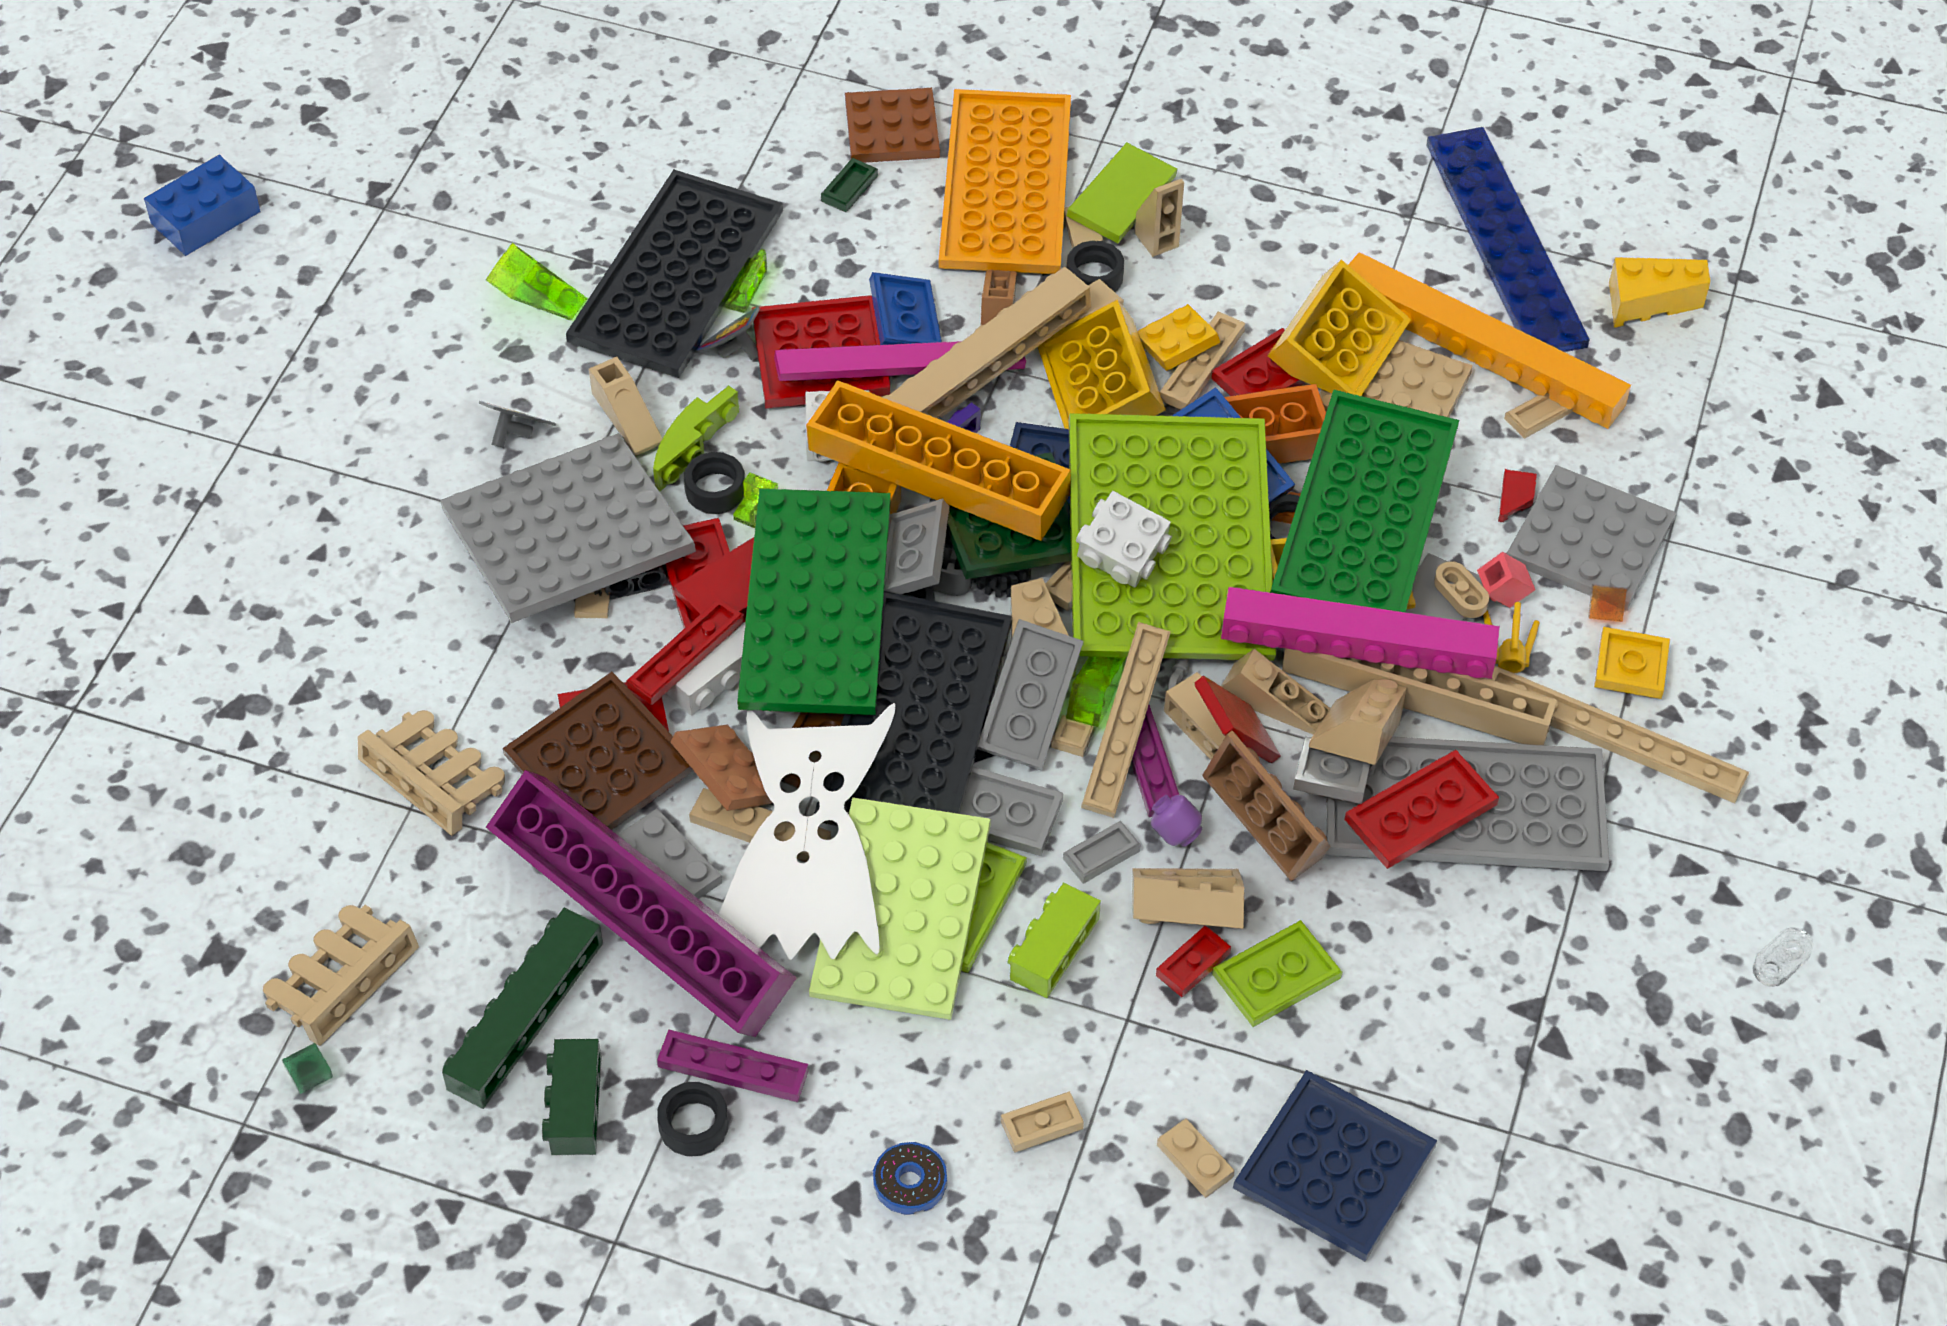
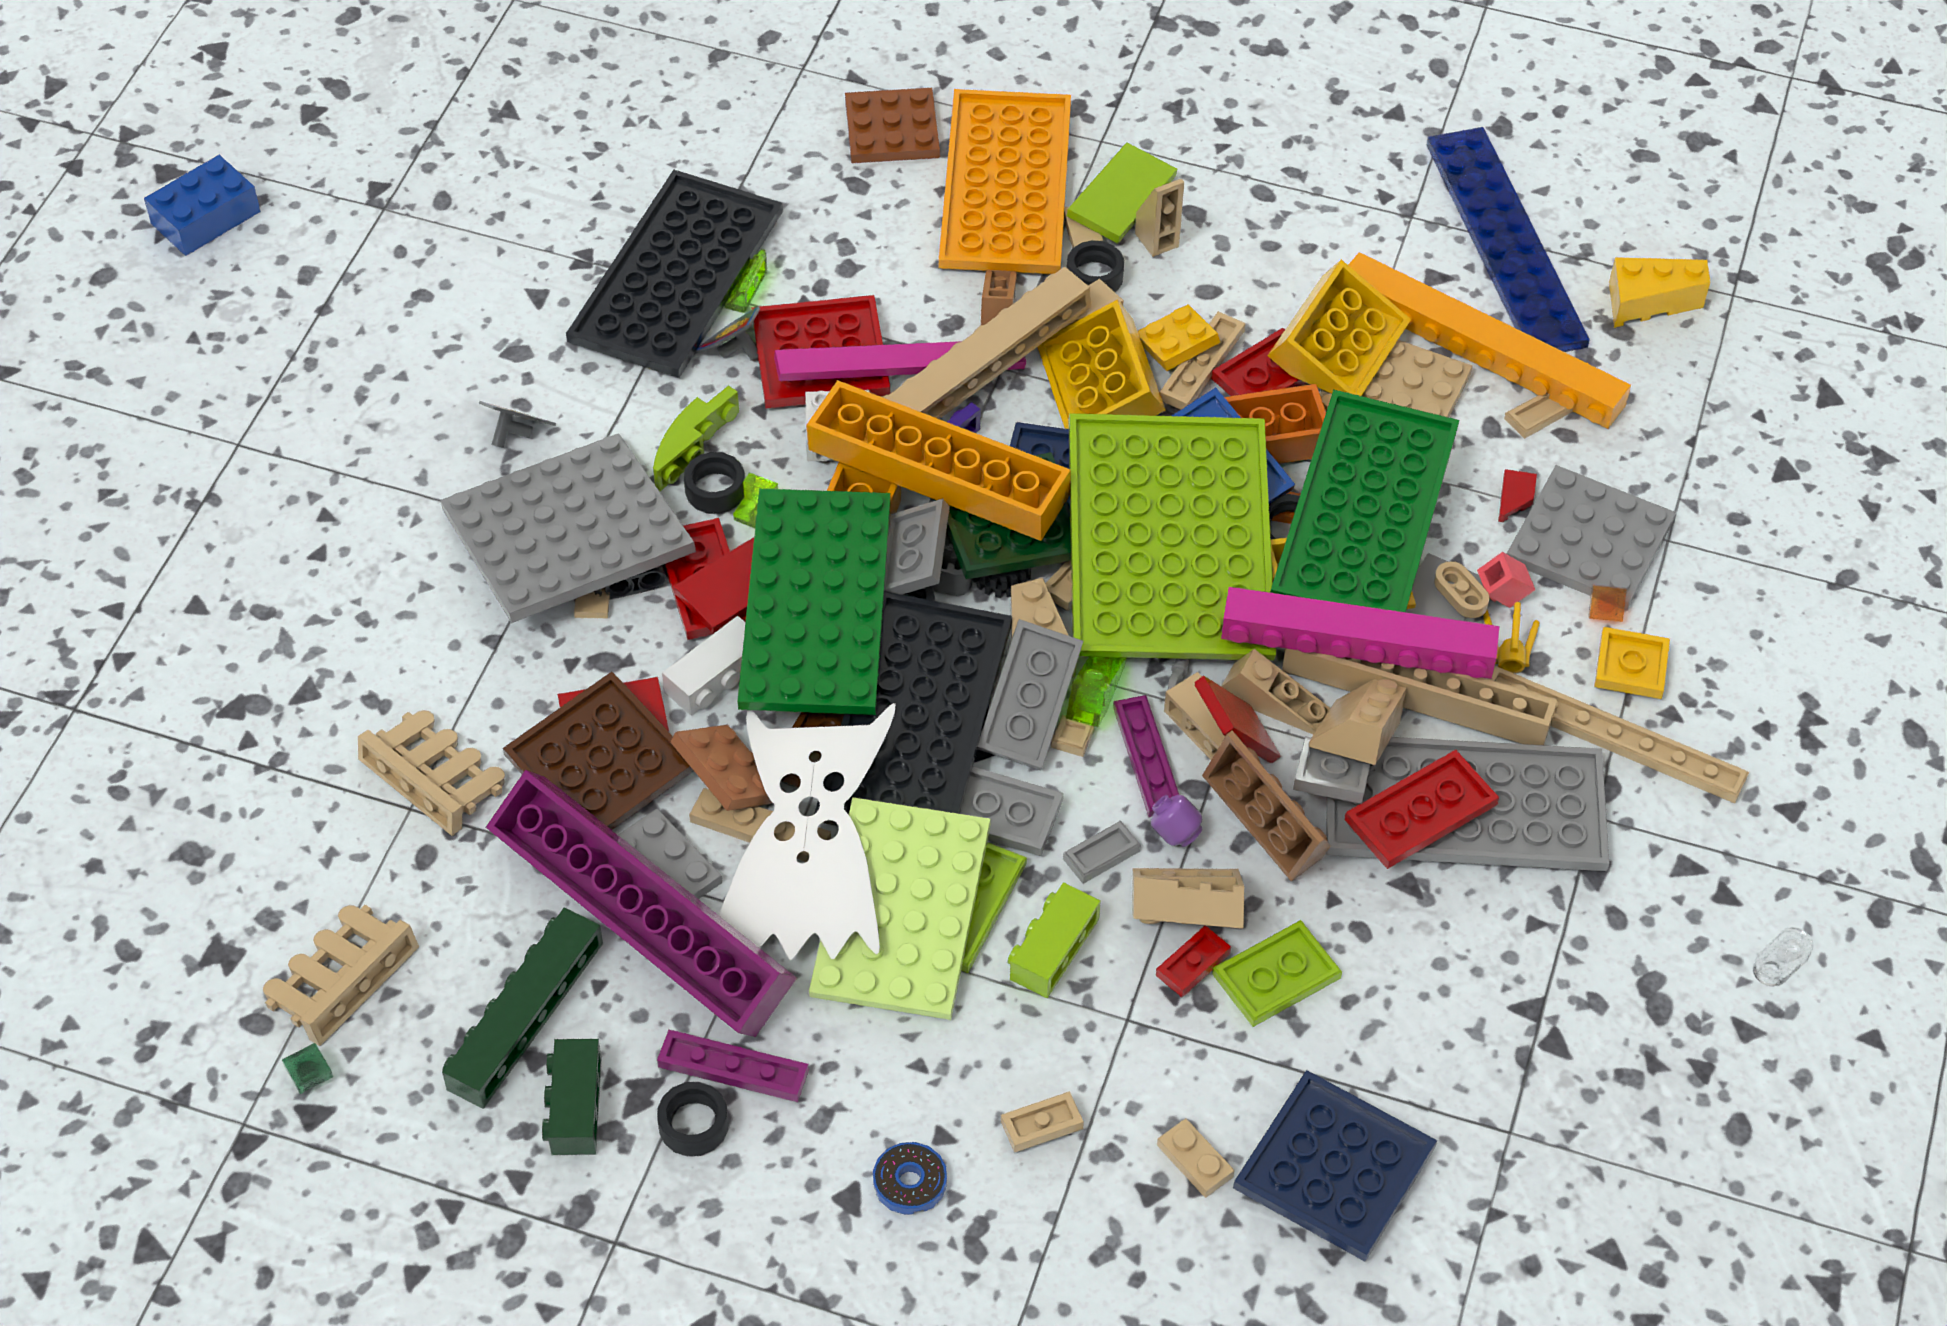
clear neon green slope [486,243,588,321] -> none
tan slope [589,357,662,456] -> none
red tile [626,598,745,705] -> none
dark green tile [821,158,878,213] -> none
blue tile [869,272,942,345] -> none
white brick [1076,490,1172,588] -> none
tan tile [1081,622,1170,818] -> none

